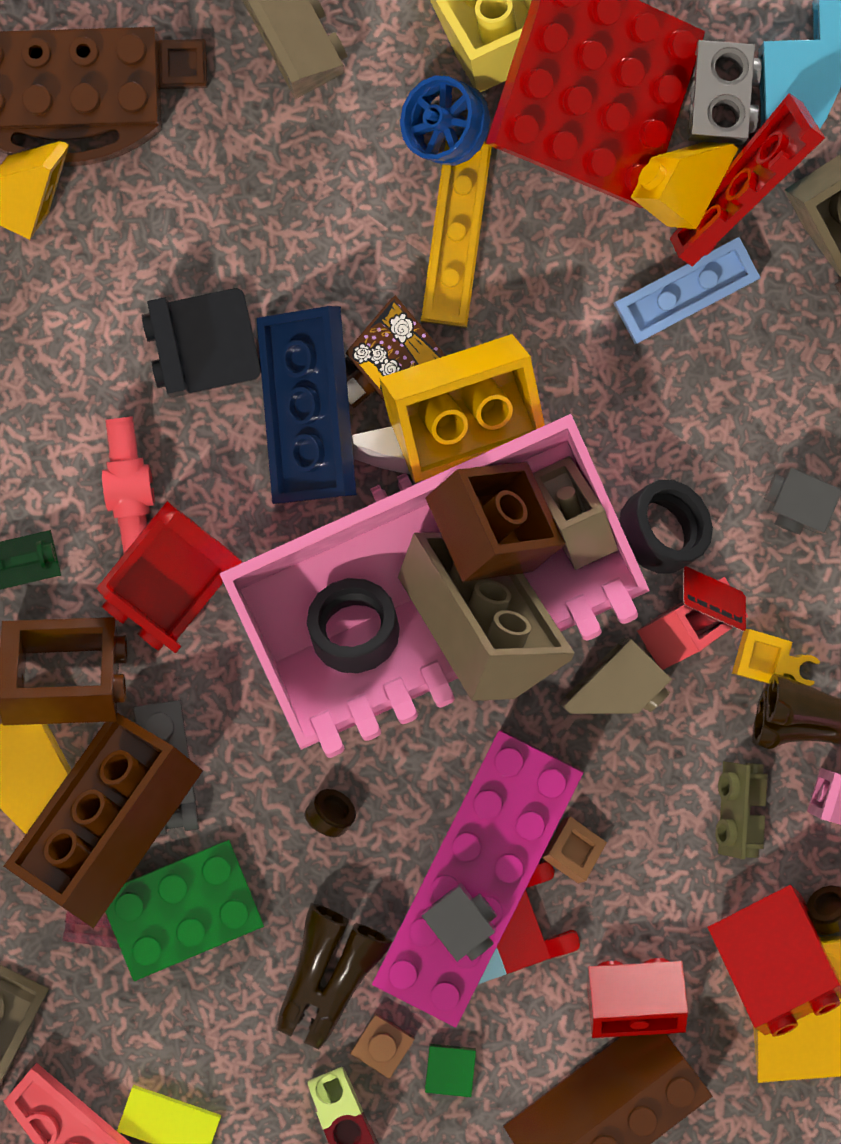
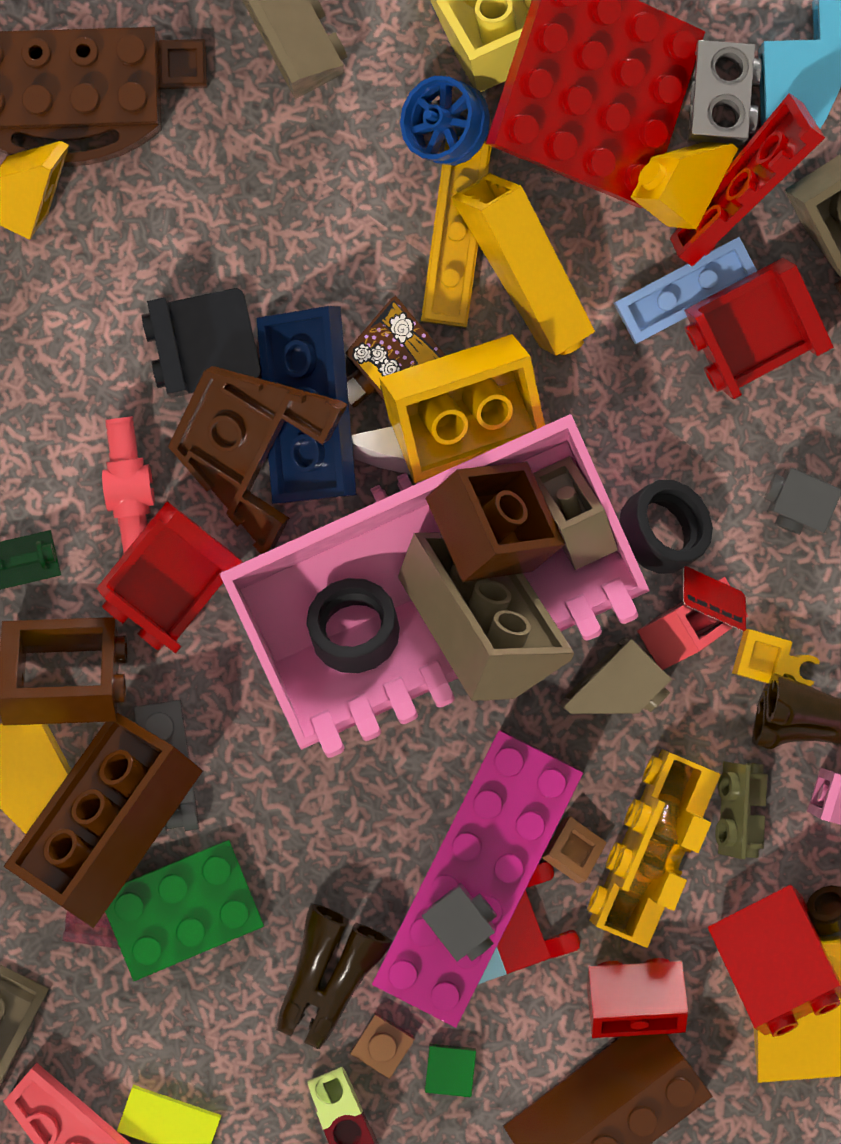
dark brown tile [304,789,356,837] -> none
none -> reddish brown wing [168,366,348,554]
none -> yellow slope [451,173,595,356]
none -> yellow piece [587,749,721,948]
none -> red panel [684,257,834,400]

